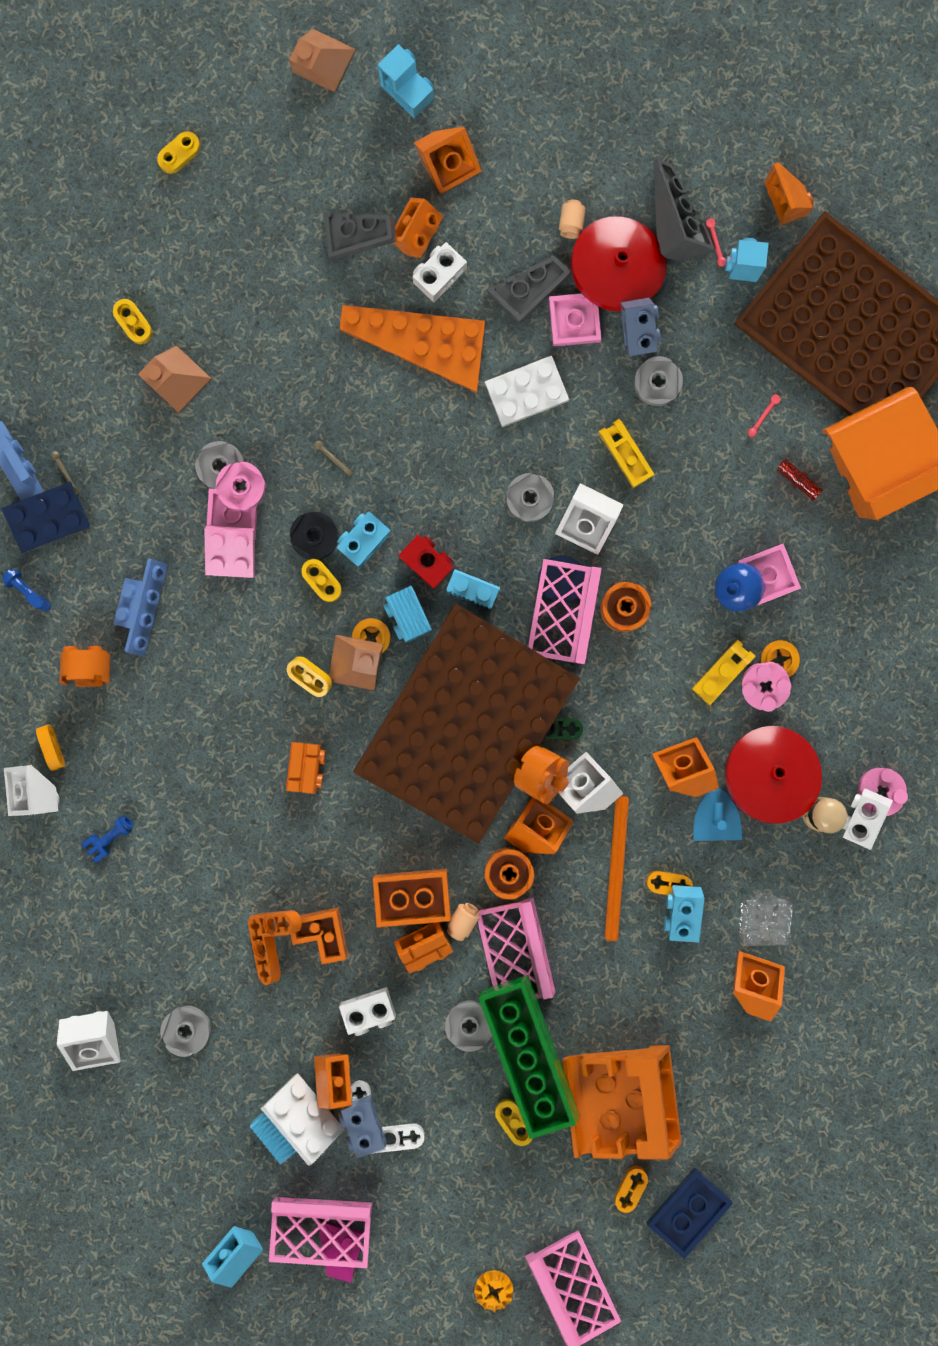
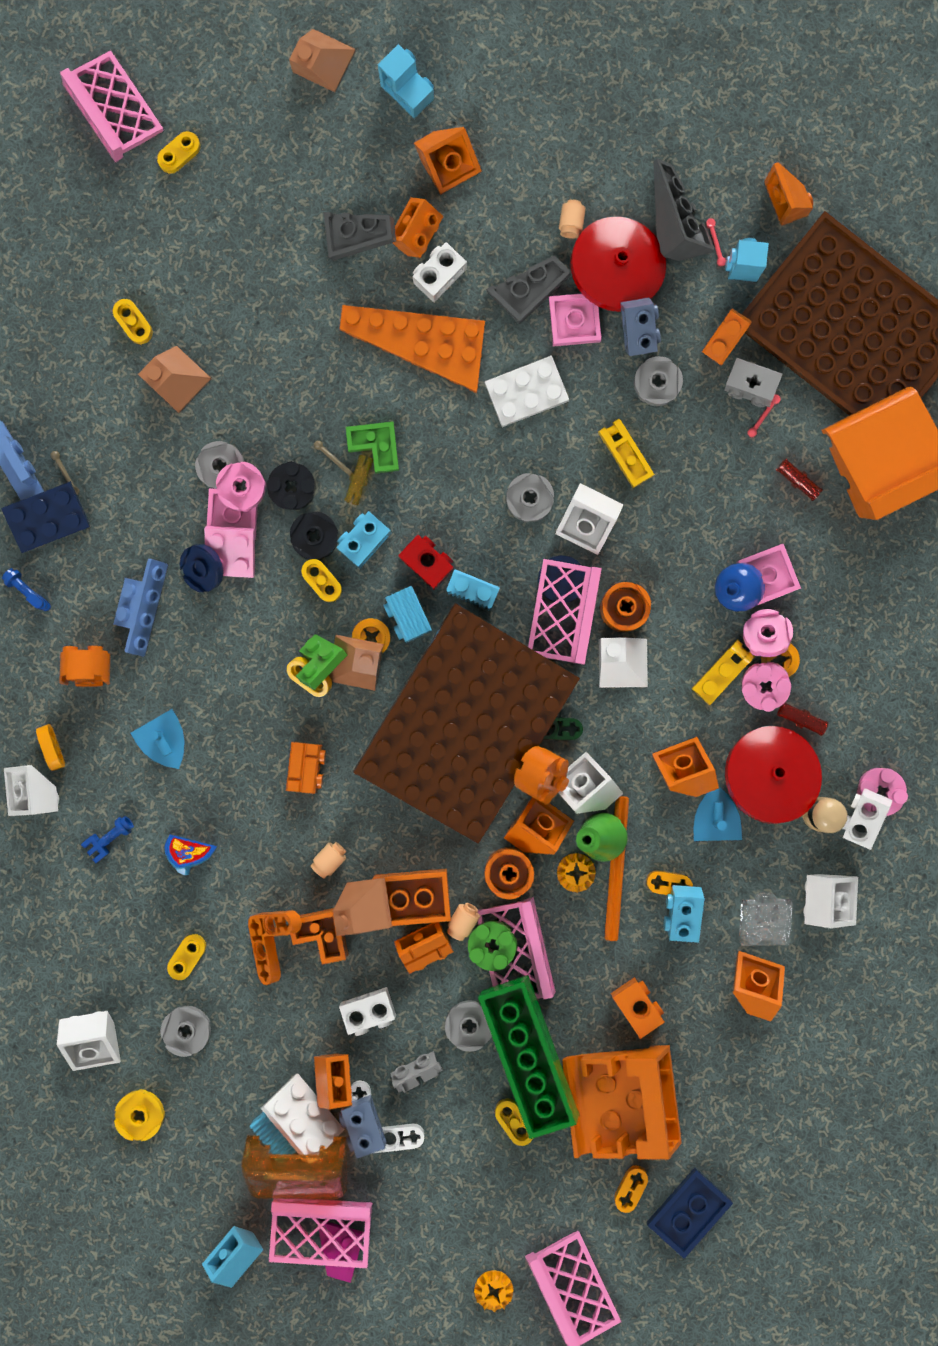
none -> bright pink fence [60,51,163,162]
none -> yellow plate [114,1089,165,1141]
none -> dark azure shield [131,709,185,769]
none -> shield [164,835,217,875]
none -> yellow plate [167,934,206,980]
none -> dark blue tile [180,544,223,592]
none -> clear orange windscreen [241,1135,348,1199]
none -> black plate [266,461,315,511]
none -> bright green plate [296,634,347,690]
none -> light nougat brick [311,842,346,879]
none -> nougat slope [333,878,392,936]
none -> clear yellow pin [344,455,373,506]
none -> bright green plate [346,422,399,474]
none -> light grey hinge [390,1051,443,1093]
none -> bright green plate [468,920,517,971]
none -> light orange gear [557,853,596,893]
none -> bright green cone [576,813,627,862]
none -> white slope [599,638,648,688]
none -> orange brick [611,977,665,1039]
none -> orange brick [702,308,752,365]
none -> light grey brick [725,358,783,408]
none -> bright pink plate [743,609,793,657]
none -> clear red pin [777,702,828,736]
none -> white slope [803,874,858,928]

